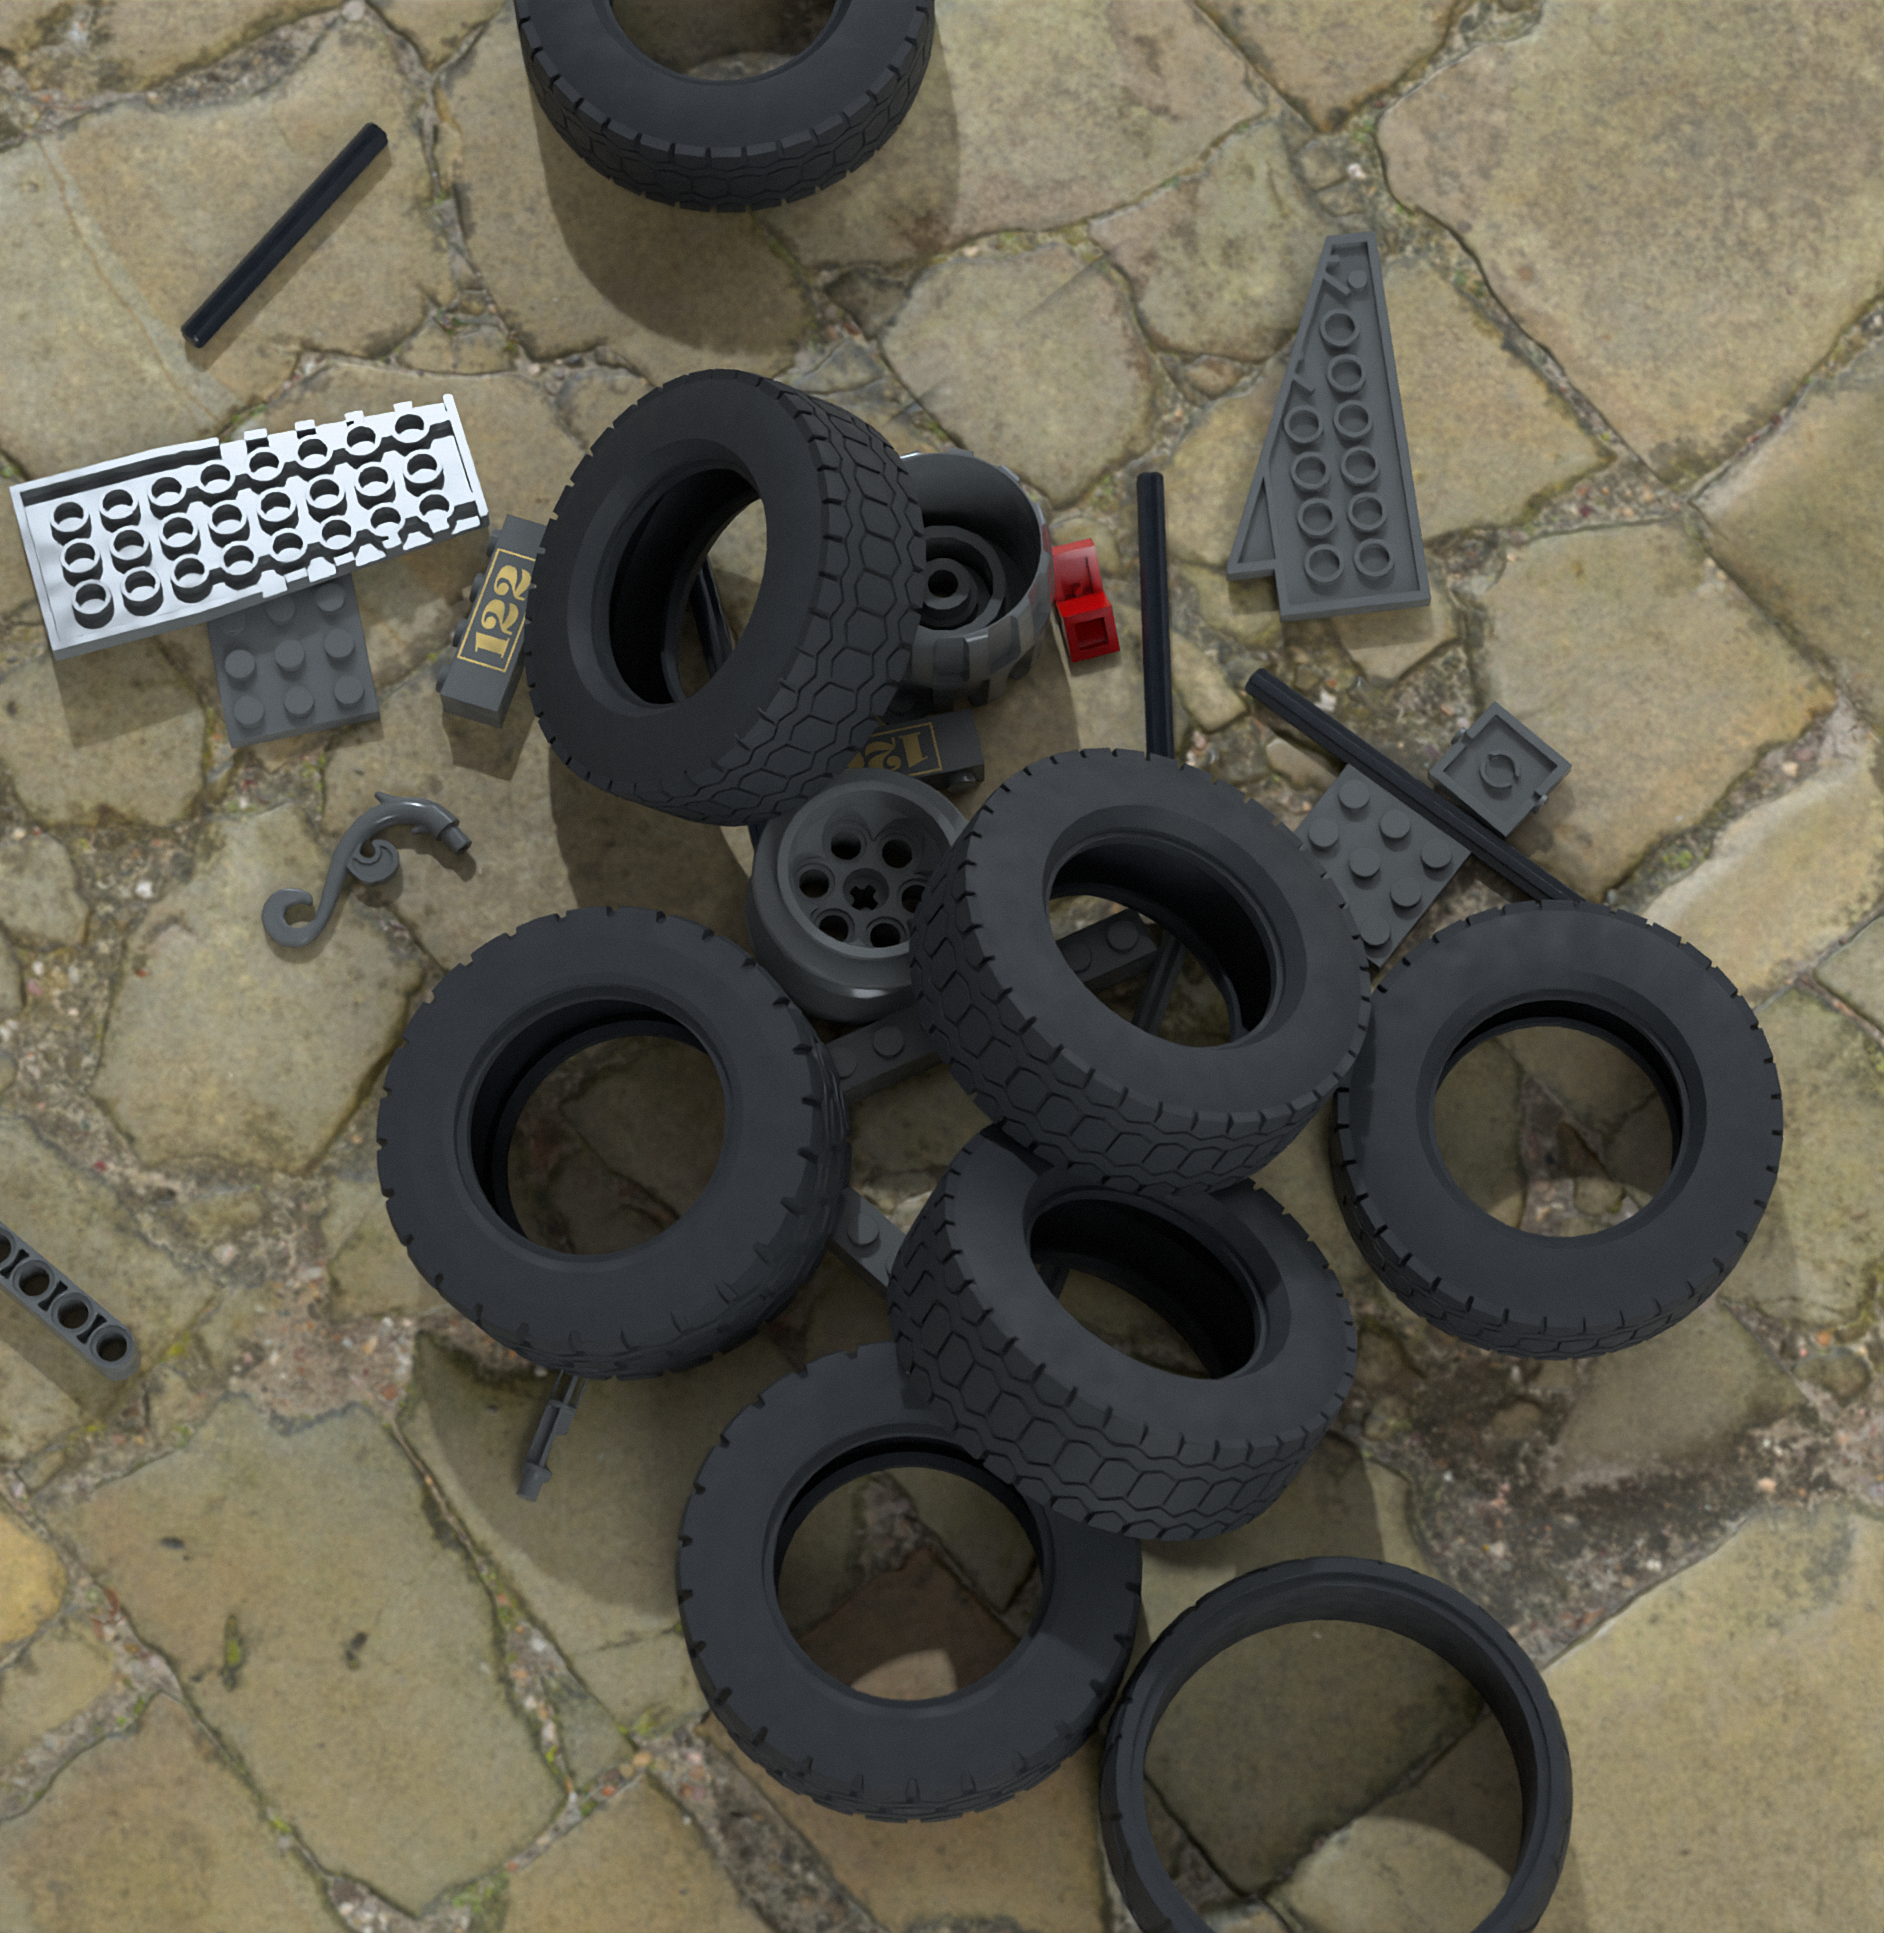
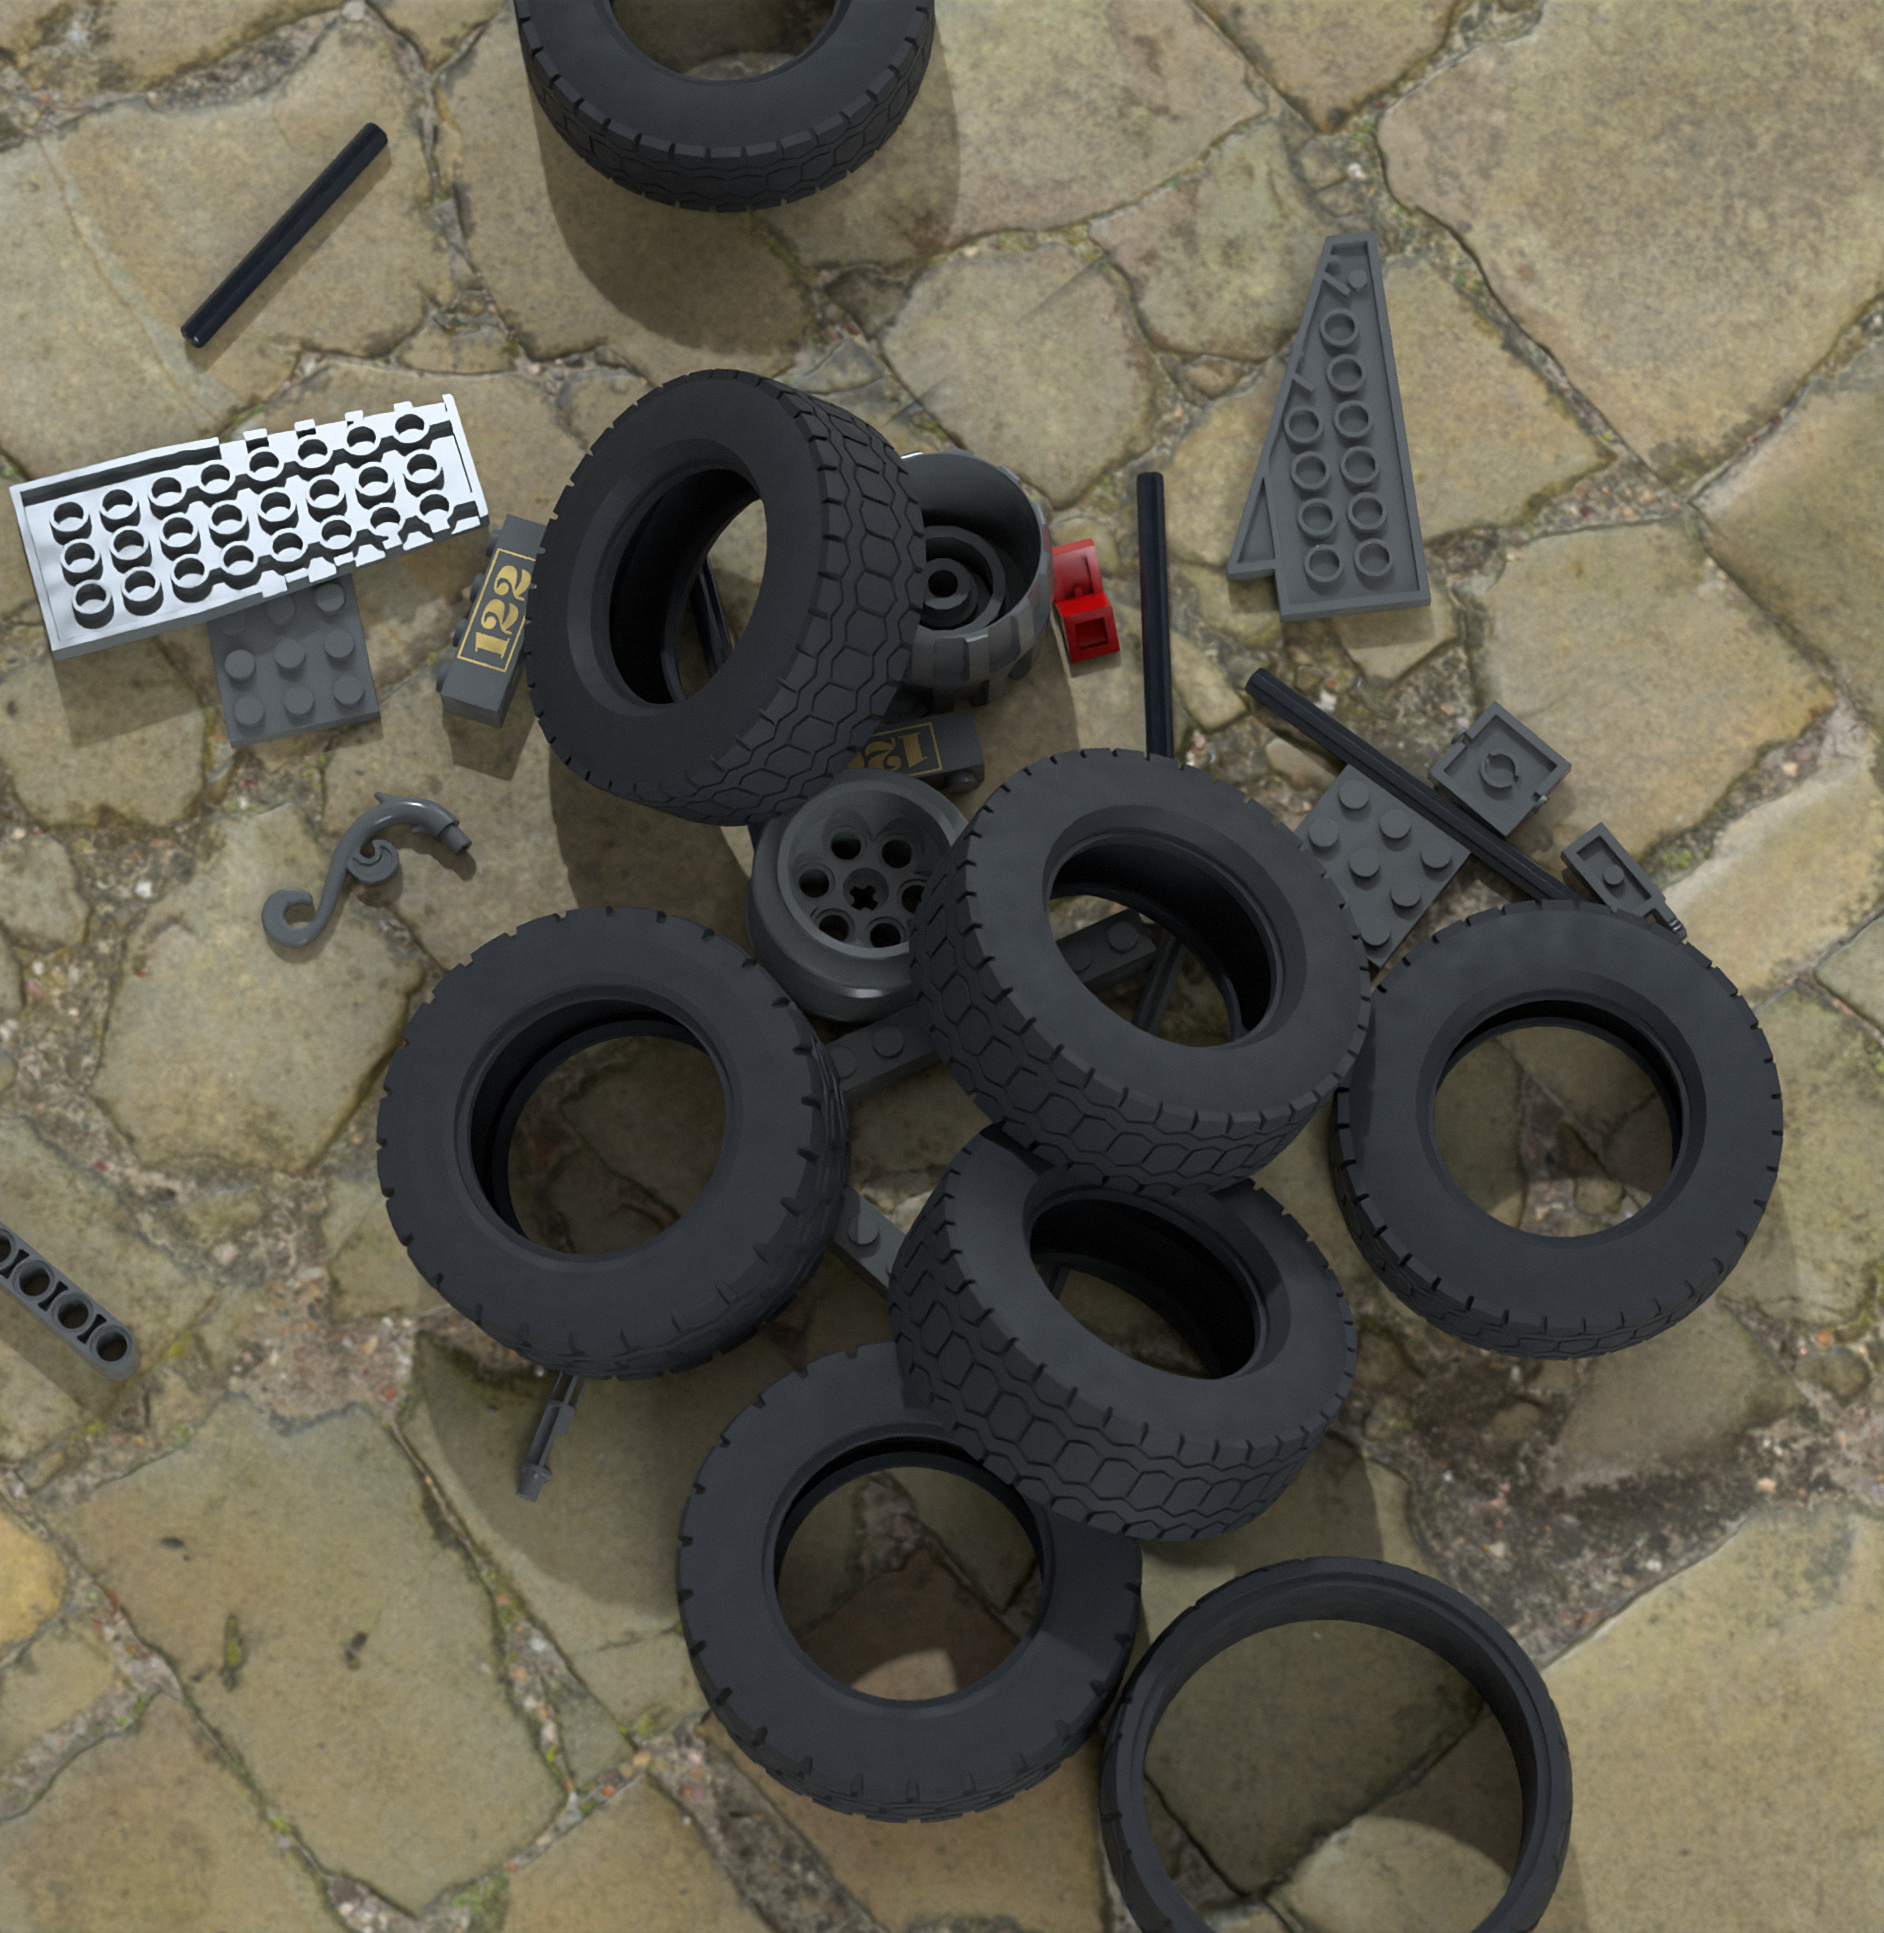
none -> dark grey hinge [1560,822,1688,941]

